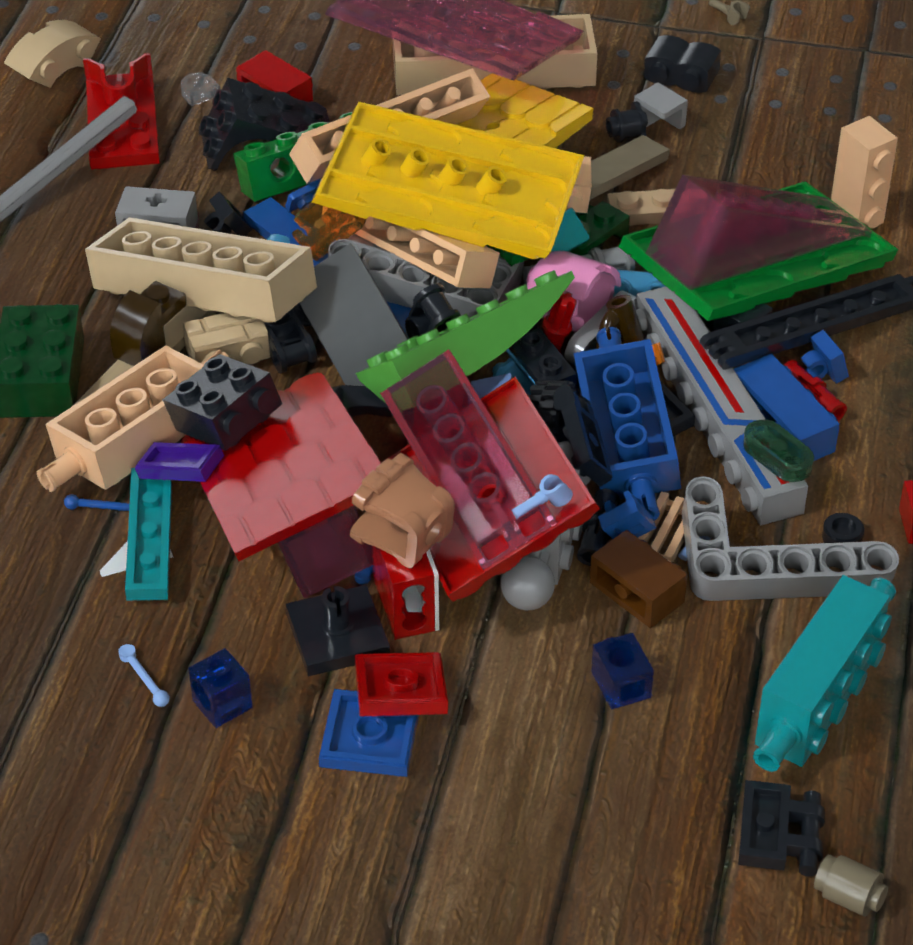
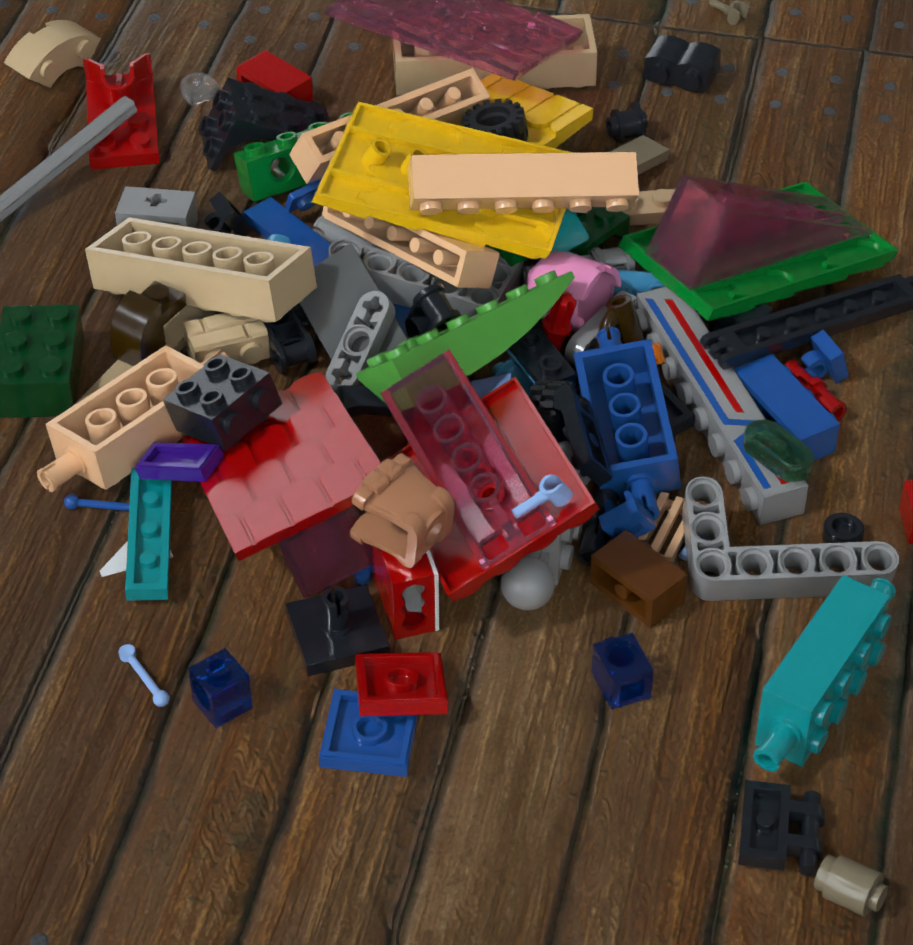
clear orange hinge [292,202,366,261] -> none
light grey panel [634,82,688,129] -> none
light nougat brick [831,116,898,229] -> none
none -> light grey beam [326,291,395,387]
none -> light nougat brick [408,152,639,215]
none -> black tyre [462,99,528,141]

